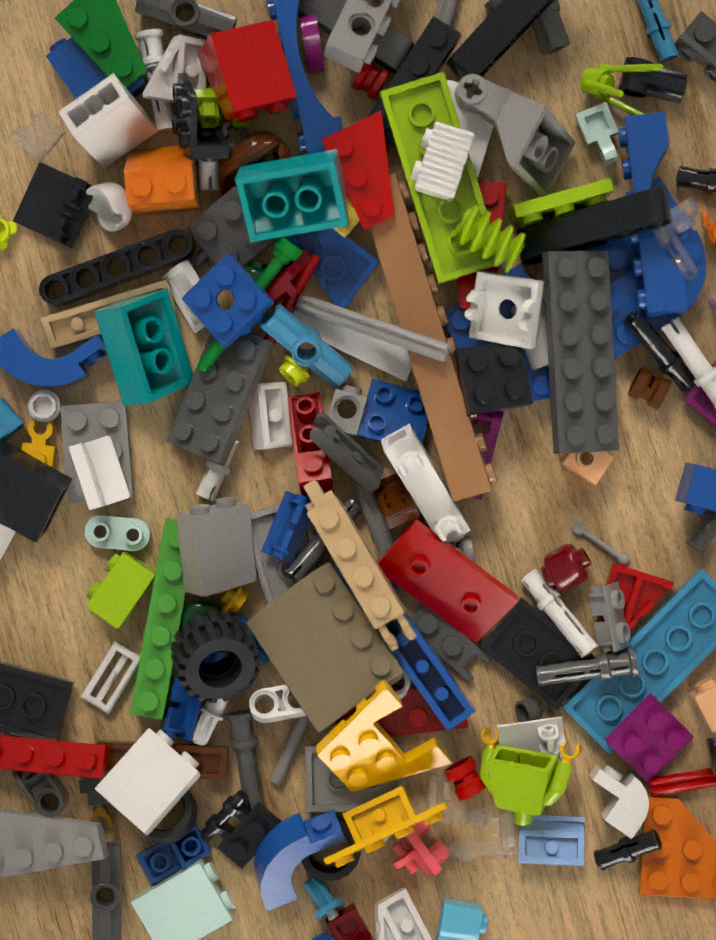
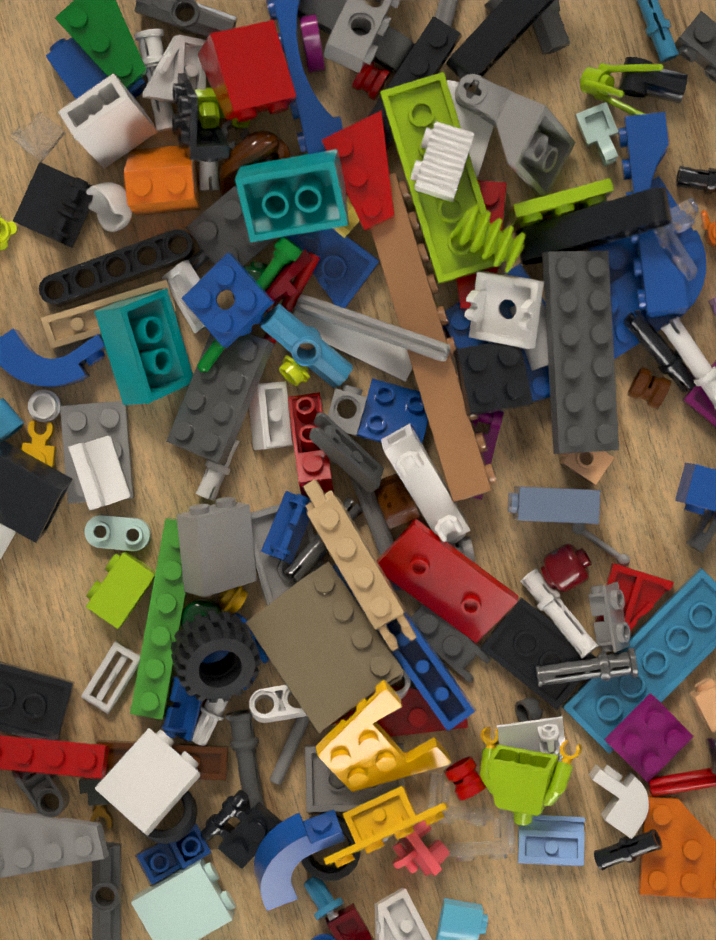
none -> sand blue brick [507,486,600,524]

